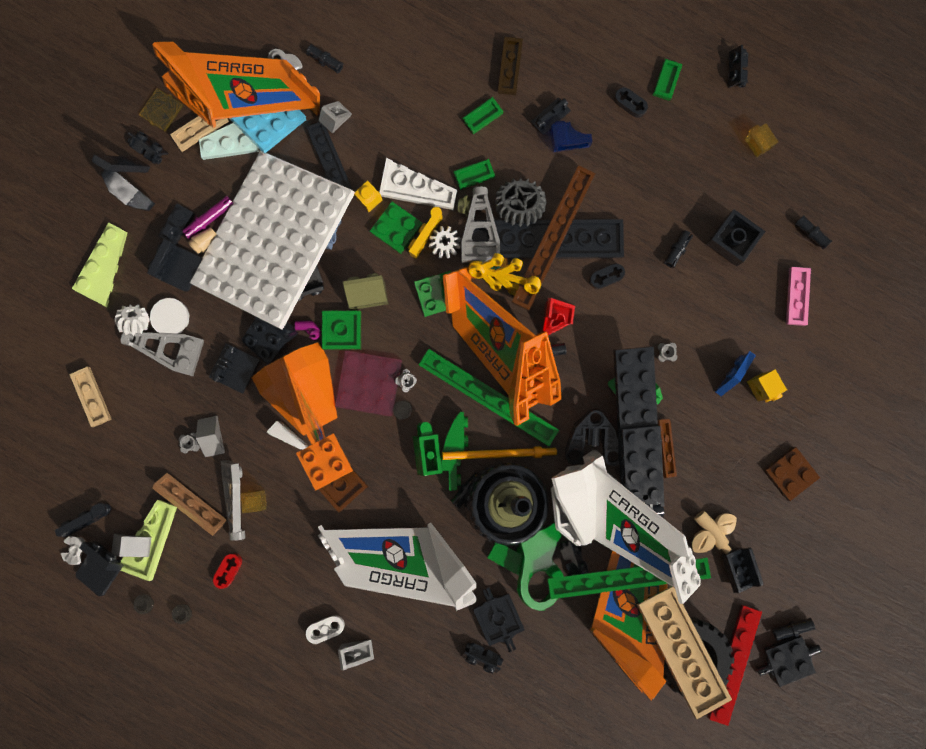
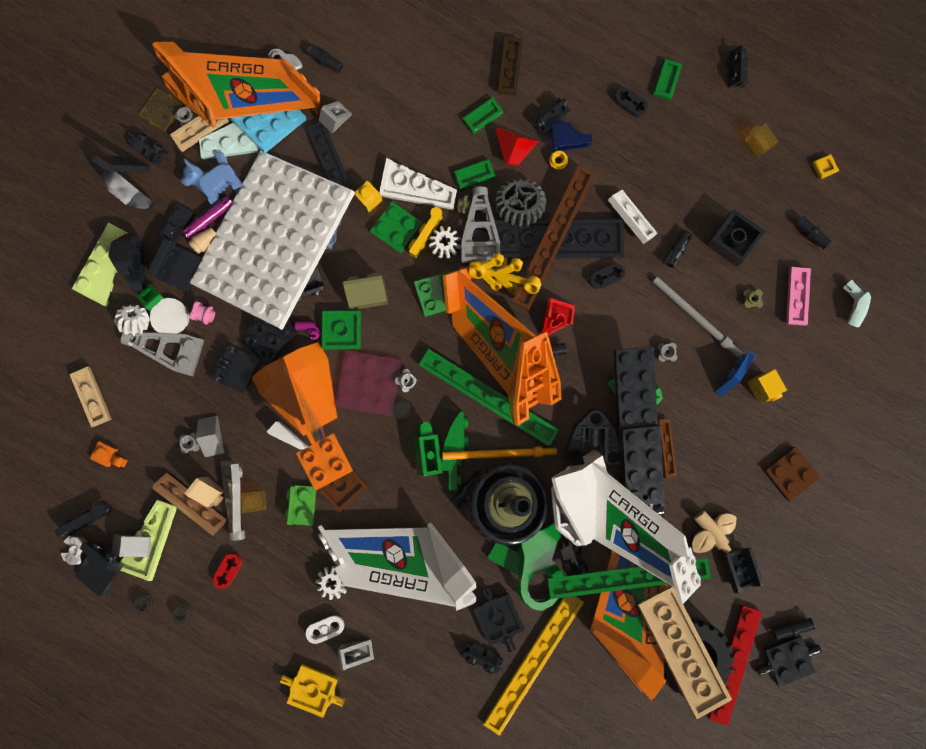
none -> orange plate [90,441,128,467]
none -> black connector [108,233,147,293]
none -> green plate [137,284,163,311]
none -> light grey plate [175,106,197,127]
none -> medium blue animal [180,151,243,206]
none -> tan slope [184,477,224,507]
none -> bright pink brick [189,301,215,325]
none -> yellow plate [280,664,345,717]
none -> bright green bracket [285,485,317,526]
none -> white gear [315,565,347,600]
none -> yellow tile [483,596,584,736]
none -> red slope [496,127,539,166]
none -> yellow plate [549,151,568,170]
none -> white plate [608,190,658,244]
none -> light grey bar [653,276,743,358]
none -> olive plate [743,289,763,308]
none -> yellow tile [812,154,839,180]
none -> light aqua arm [843,280,871,327]

